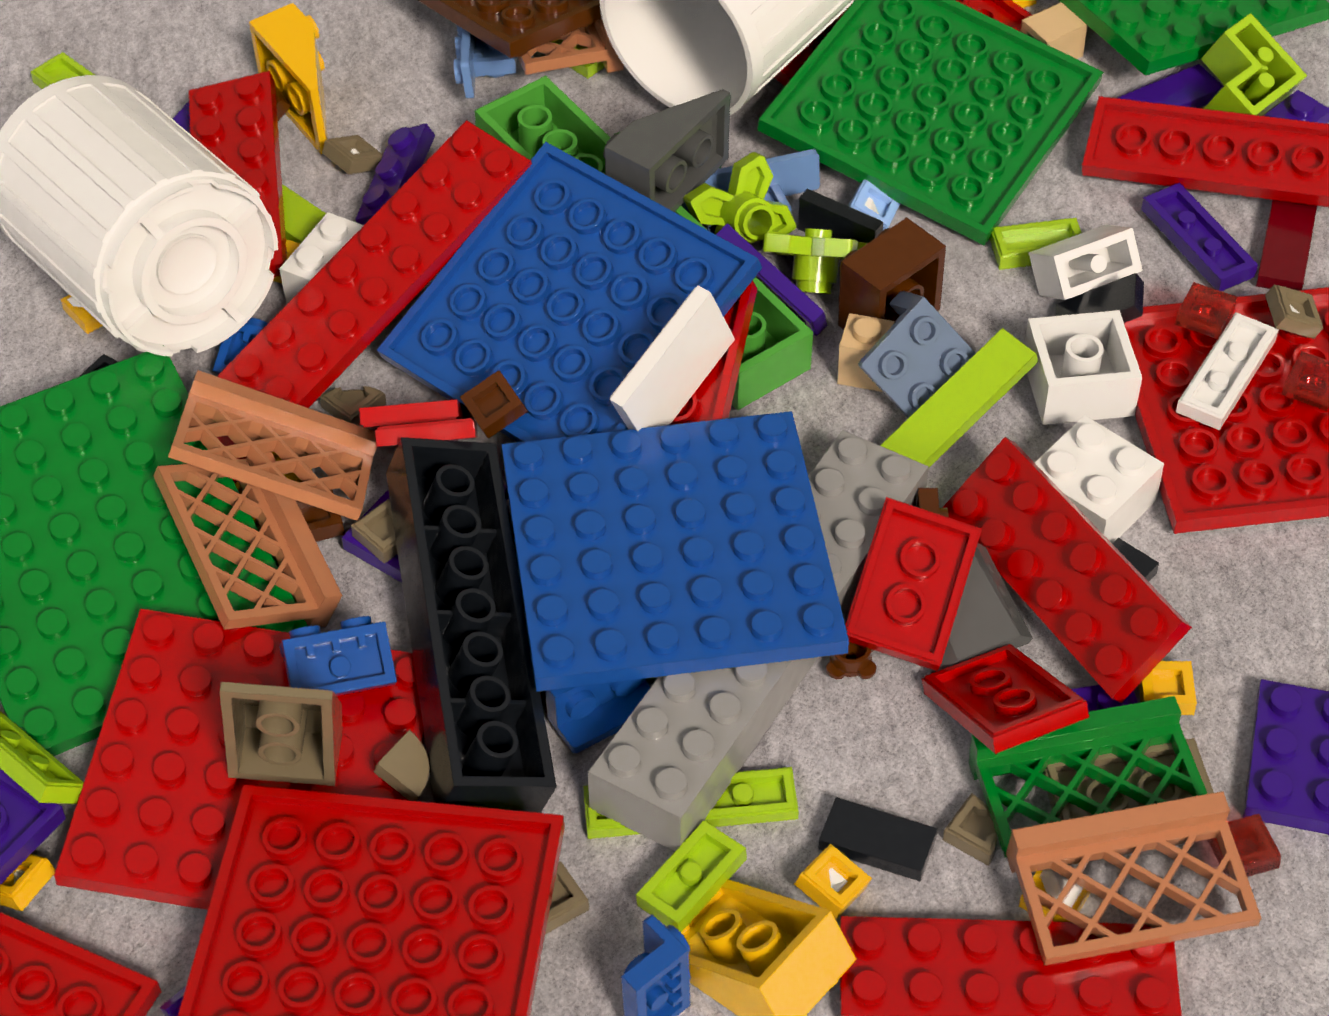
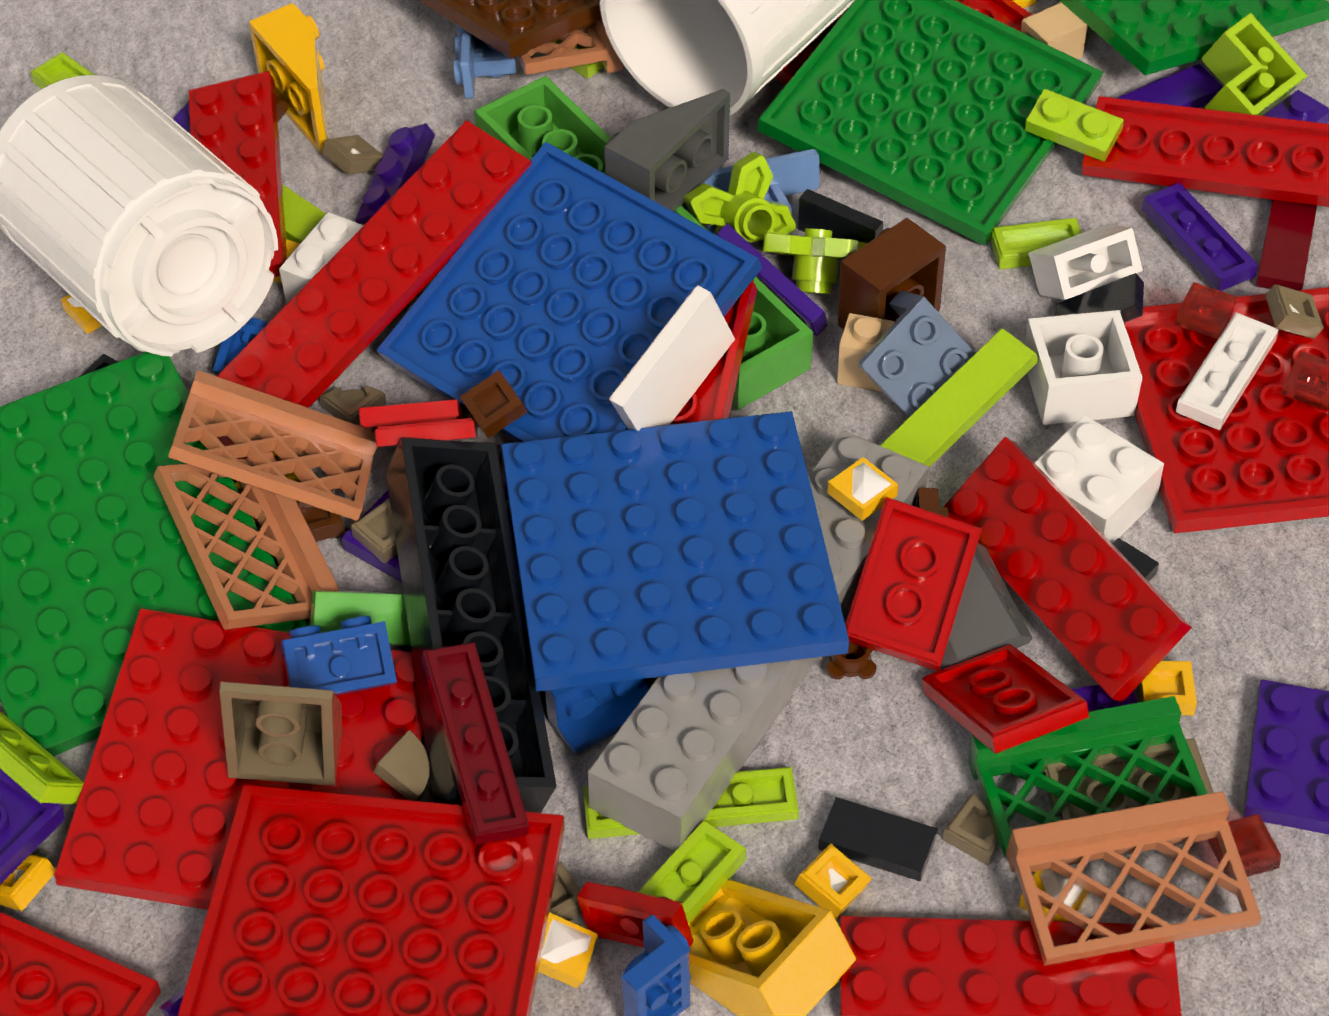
light blue tile [849,180,900,230] -> none
none -> bright green tile [310,590,411,645]
none -> dark red tile [422,642,529,845]
none -> tile [538,912,598,988]
none -> red plate [576,881,694,948]
none -> yellow tile [827,457,899,521]
none -> lime plate [1025,88,1124,162]

